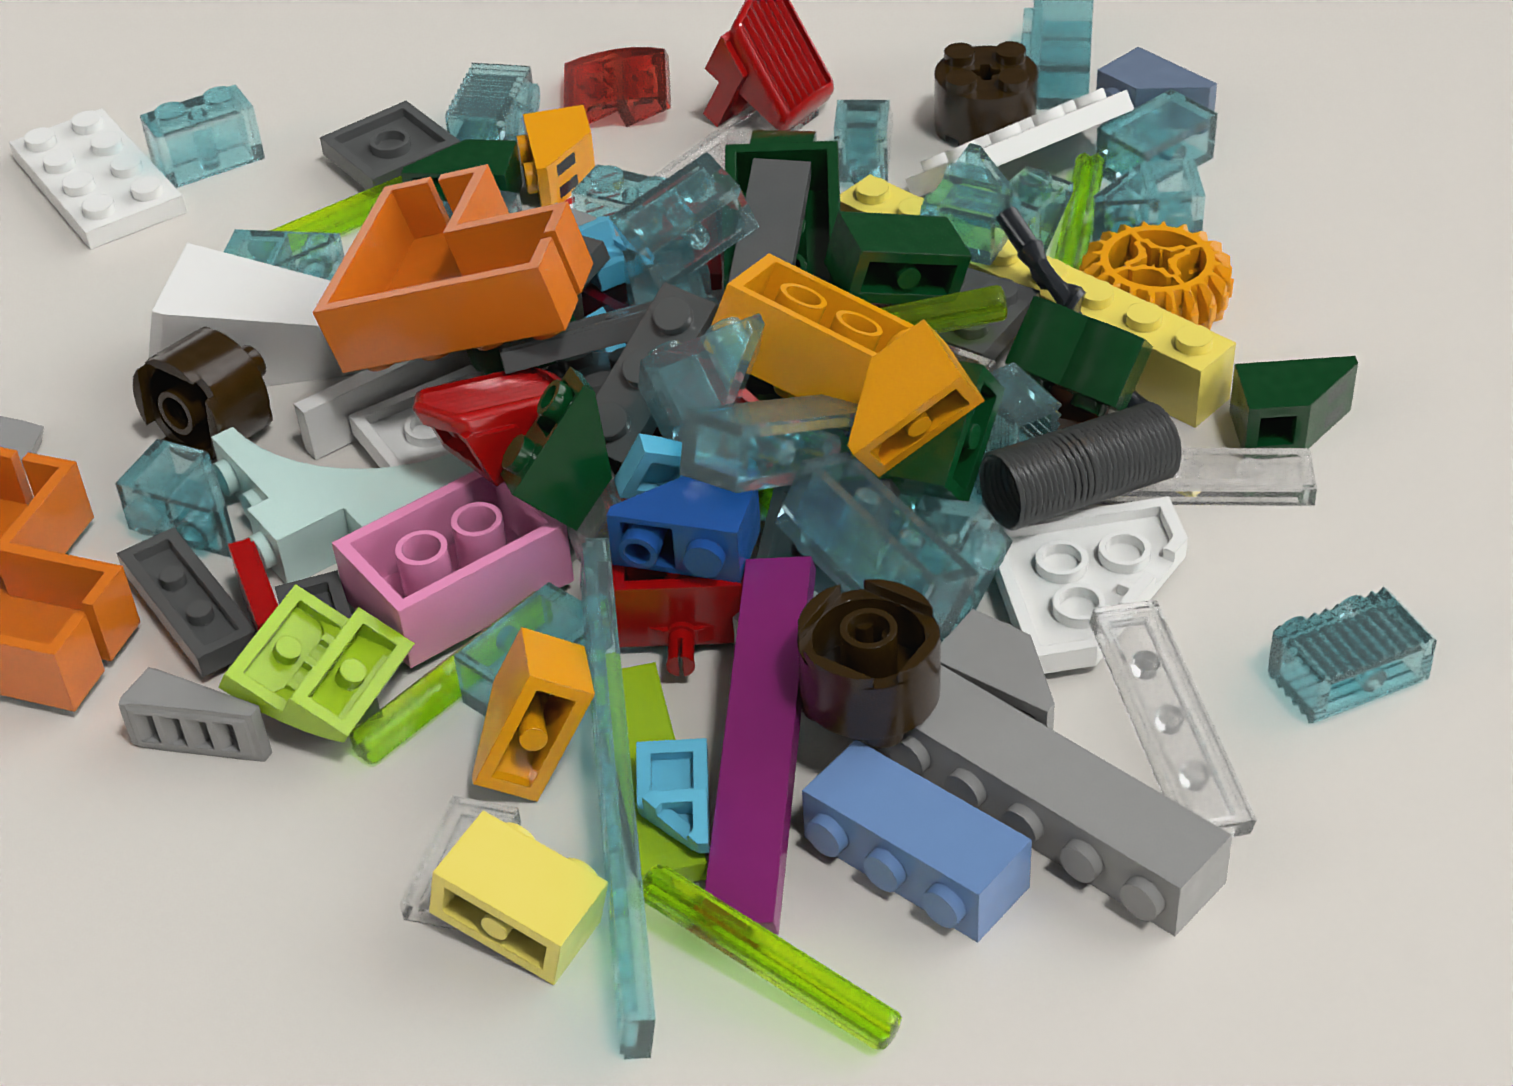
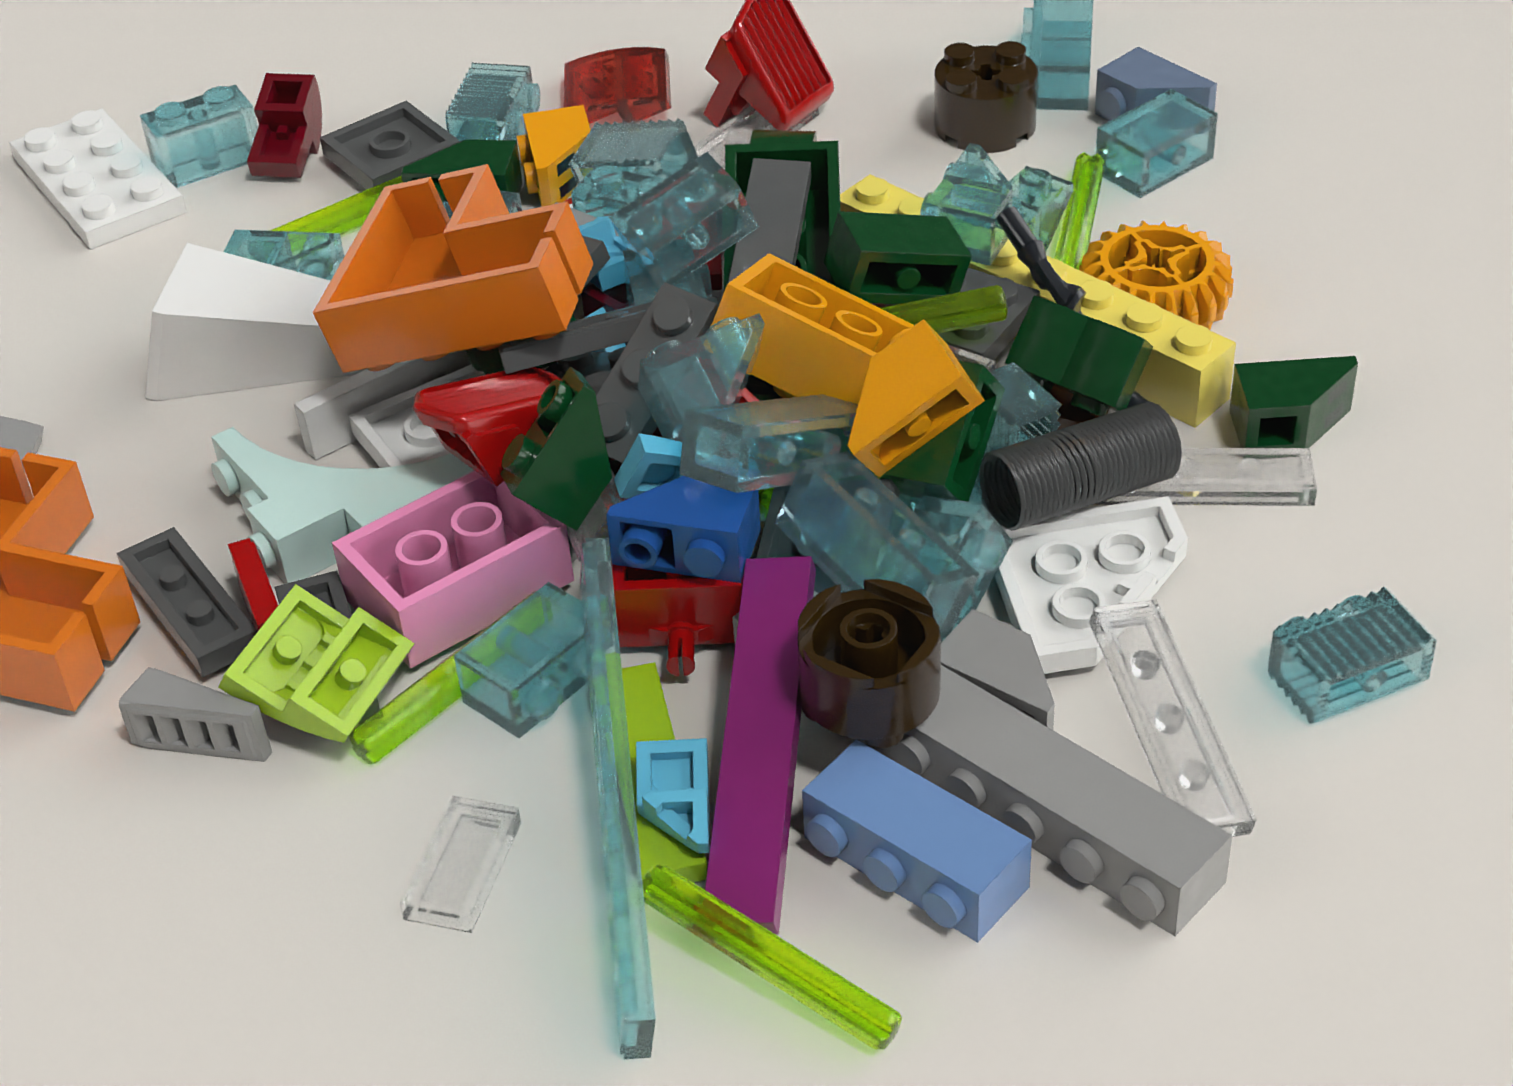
clear light blue slope [115,439,236,558] -> none
dark brown brick [133,327,273,466] -> none
light yellow brick [429,810,609,985] -> none
light orange slope [472,627,595,802] -> none
clear light blue slope [834,100,893,184] -> none
white plate [905,88,1134,196] -> none
clear light blue slope [1091,159,1206,242] -> none
none -> dark red brick [247,73,322,178]
none -> clear light blue brick [569,118,698,199]

